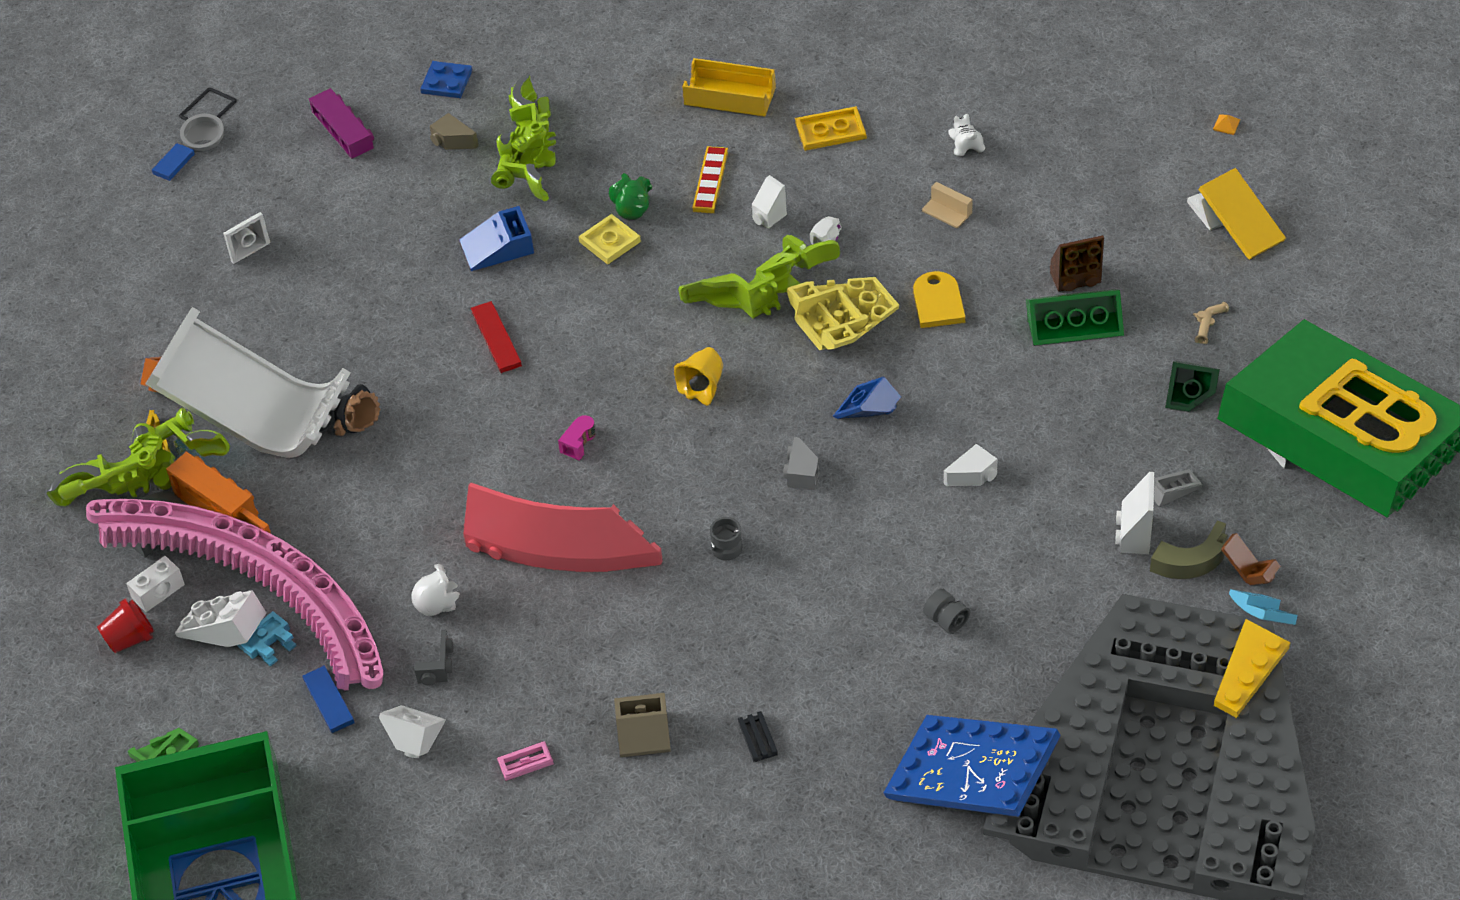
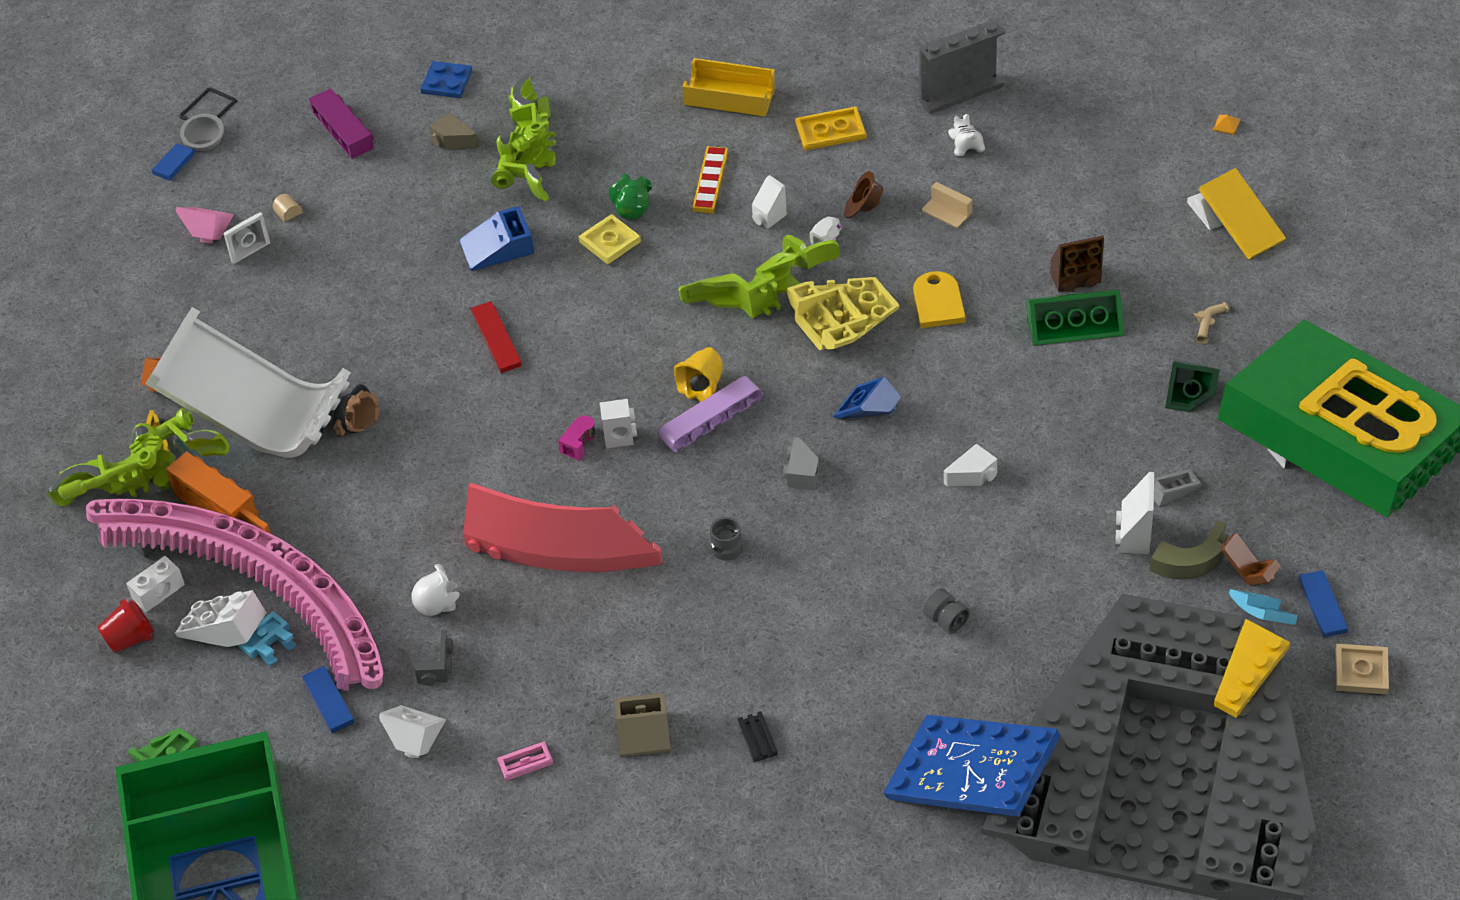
none -> bright pink slope [176,207,234,243]
none -> tan brick [273,194,303,222]
none -> white brick [600,399,637,449]
none -> lavender beam [658,376,763,452]
none -> reddish brown piece [844,171,883,218]
none -> flat silver panel [919,19,1006,115]
none -> blue tile [1299,570,1348,638]
none -> tan plate [1335,644,1389,695]

